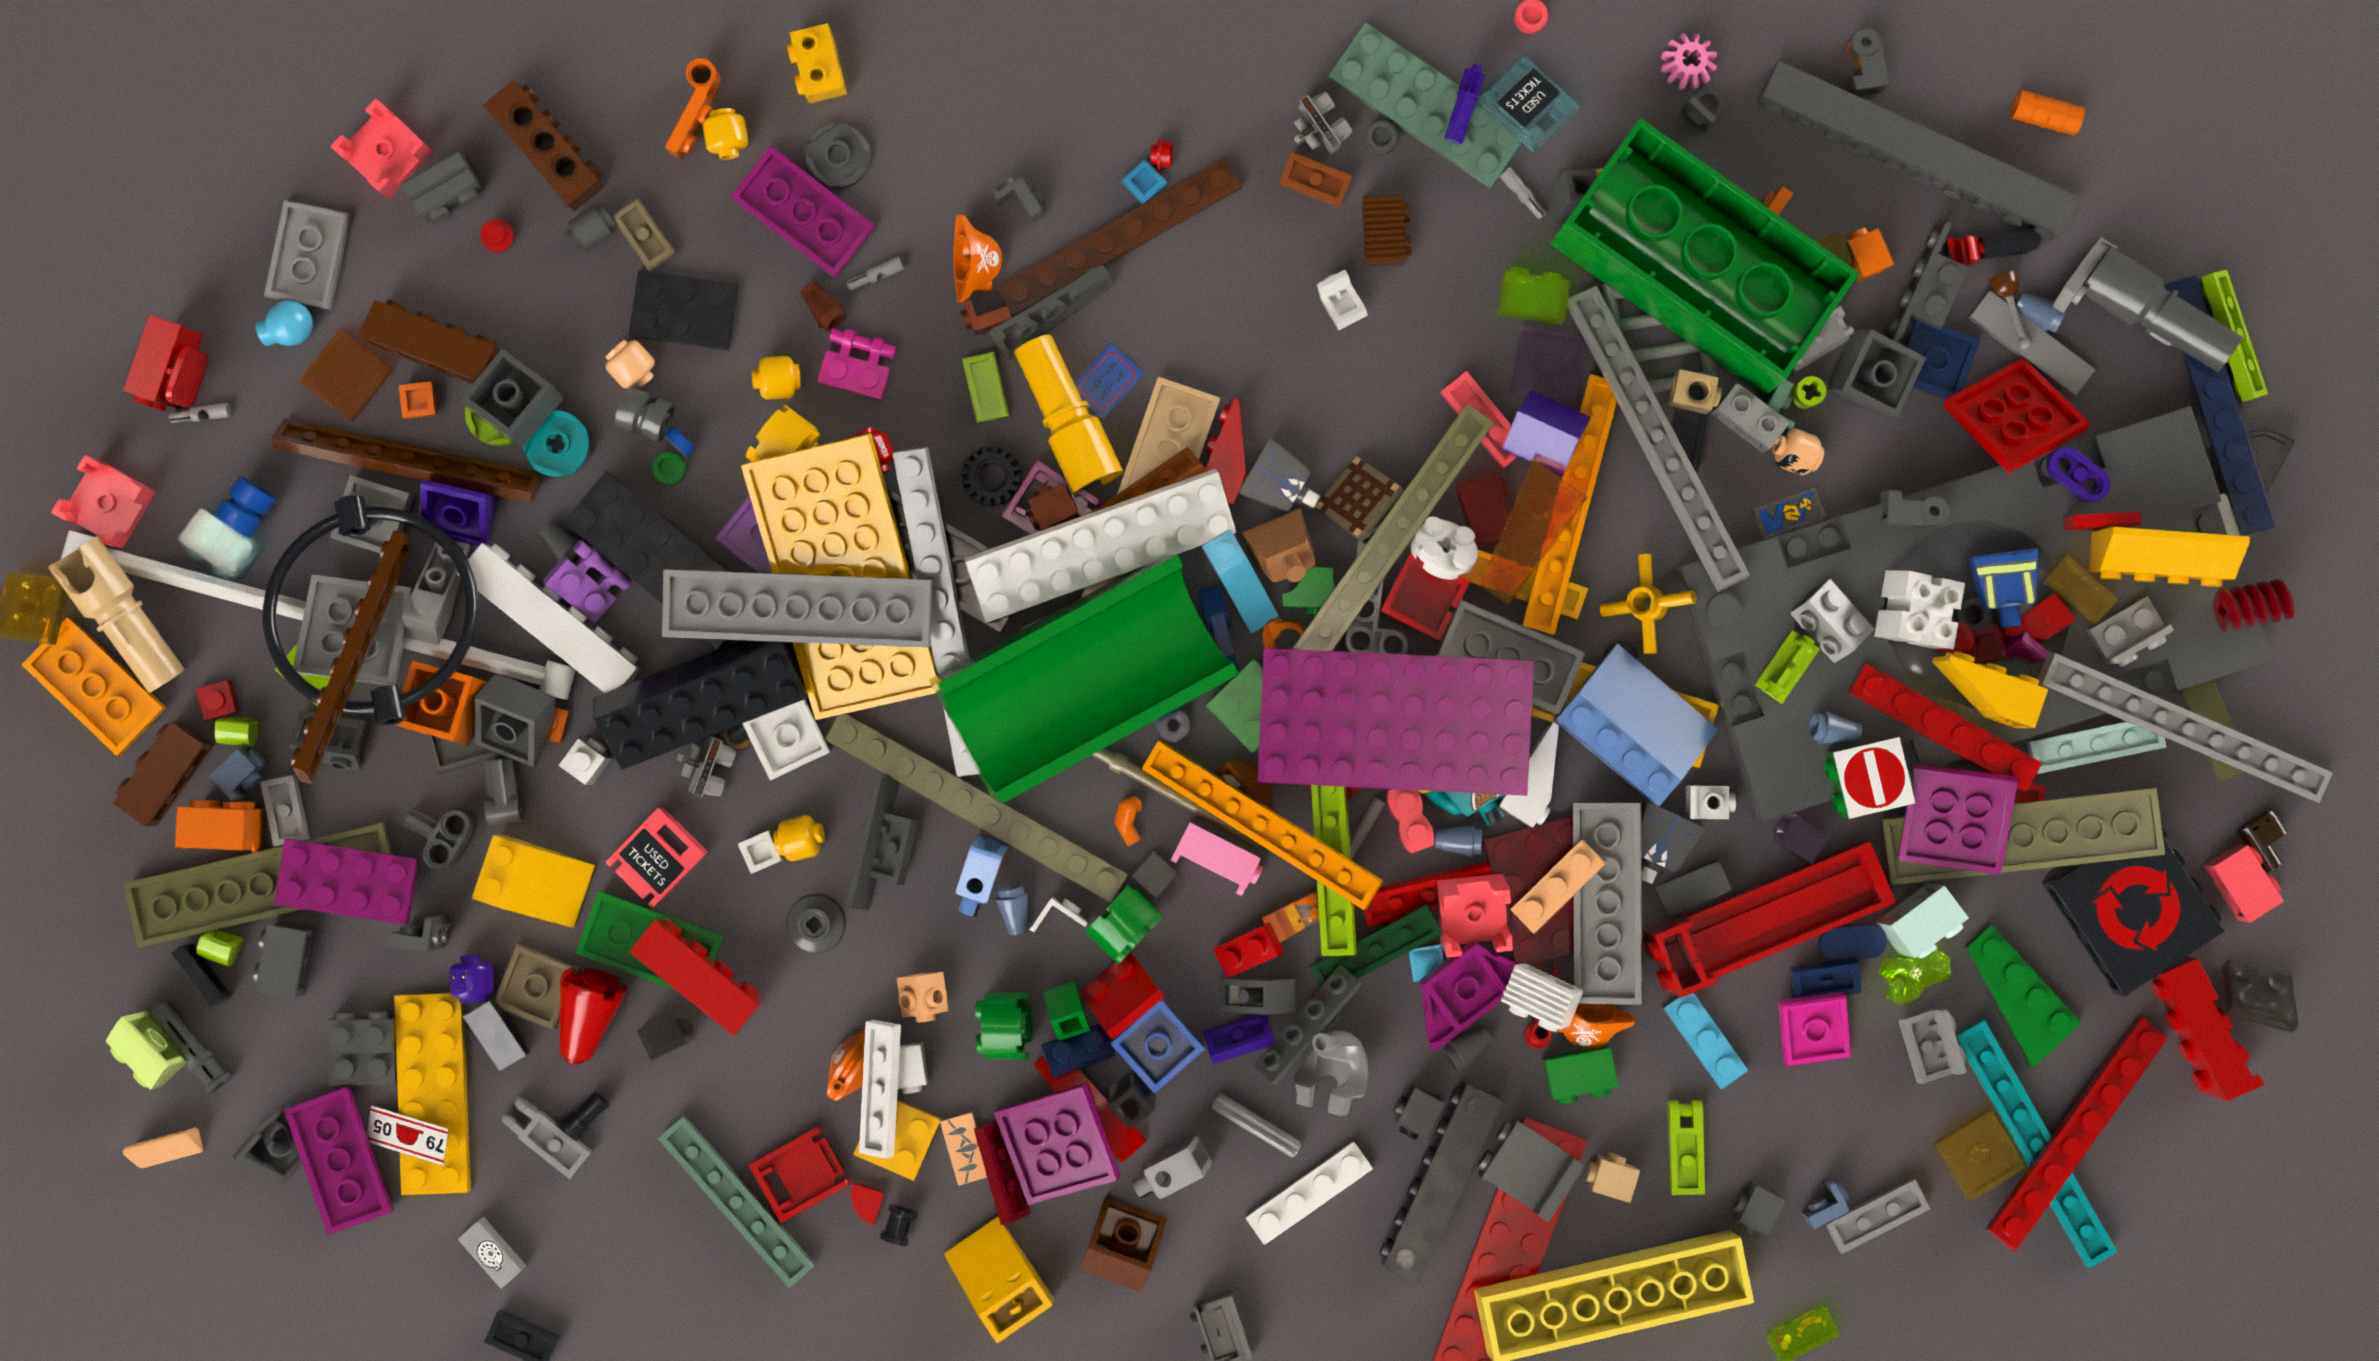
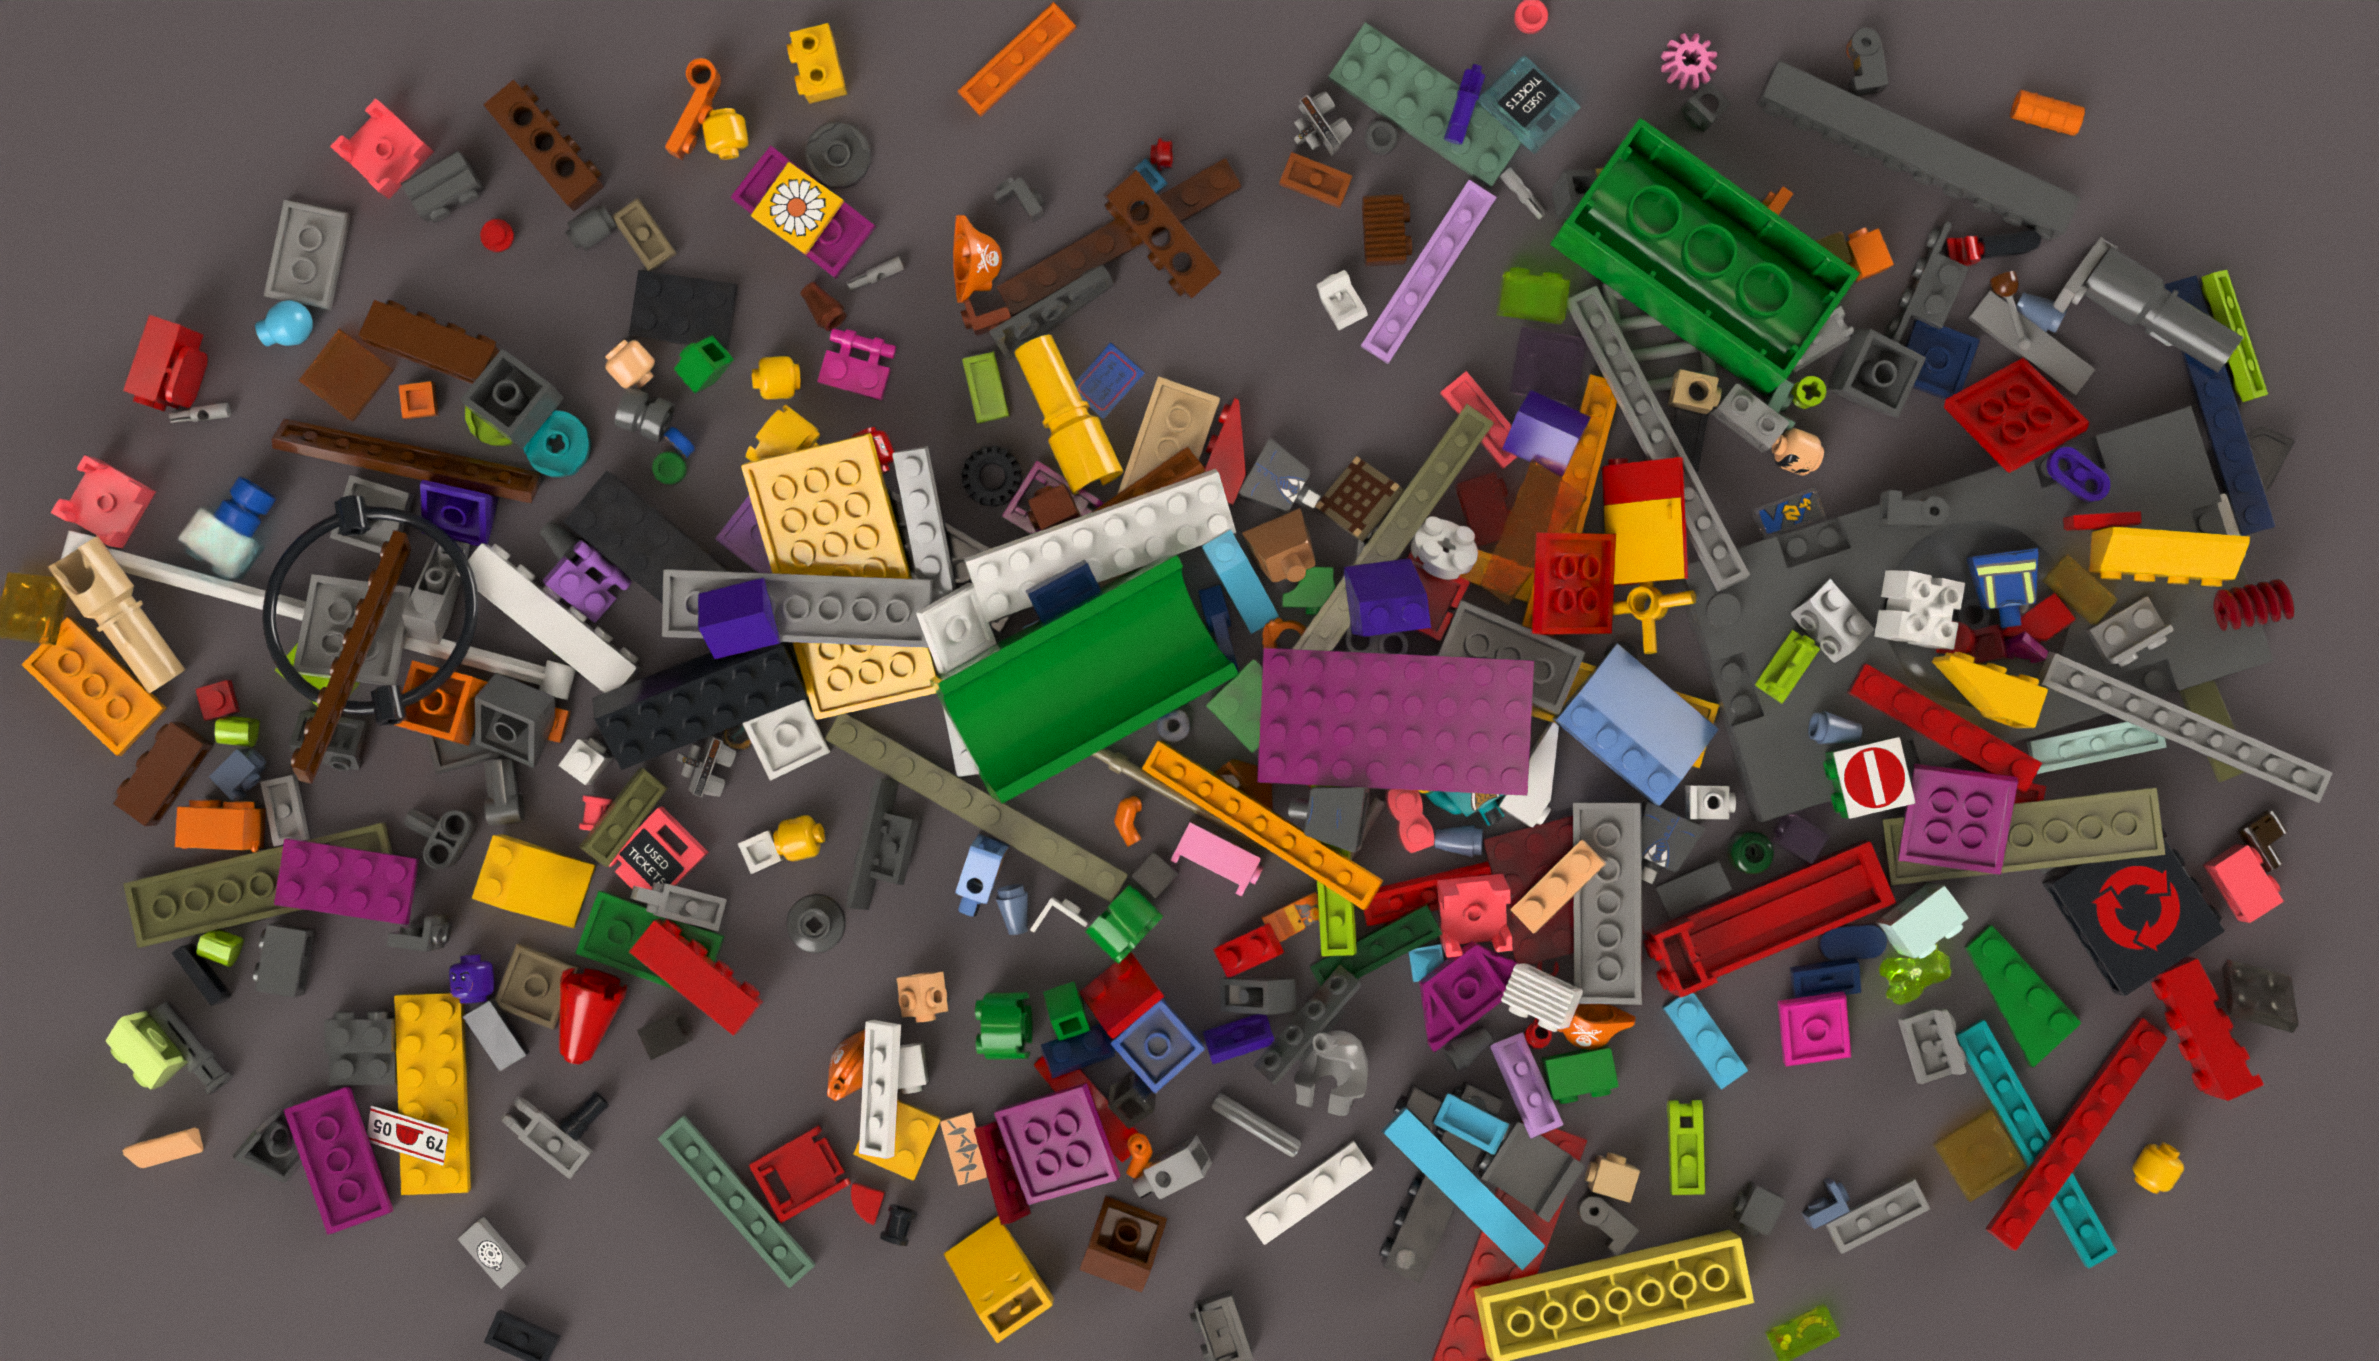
none -> olive tile [579,767,668,867]
none -> coral bush [579,795,613,831]
none -> light grey hinge [630,882,727,931]
none -> green brick [674,335,734,394]
none -> dark purple slope [698,578,781,659]
none -> tile [750,162,844,255]
none -> white plate [916,583,997,674]
none -> orange tile [958,2,1077,117]
none -> dark blue plate [1025,559,1102,623]
none -> reddish brown brick [1103,169,1222,299]
none -> orange arm [1126,1133,1153,1179]
none -> dark grey torso [1289,787,1371,852]
none -> dark purple slope [1344,558,1431,637]
none -> lavender plate [1361,180,1497,364]
none -> medium azure tile [1381,1107,1545,1270]
none -> medium azure tile [1433,1093,1509,1155]
none -> lavender plate [1490,1032,1563,1139]
none -> red plate [1532,532,1616,635]
none -> dark grey leg [1577,1193,1639,1256]
none -> yellow door [1602,457,1688,586]
none -> dark green head [1727,831,1774,875]
none -> yellow head [2132,1142,2184,1194]

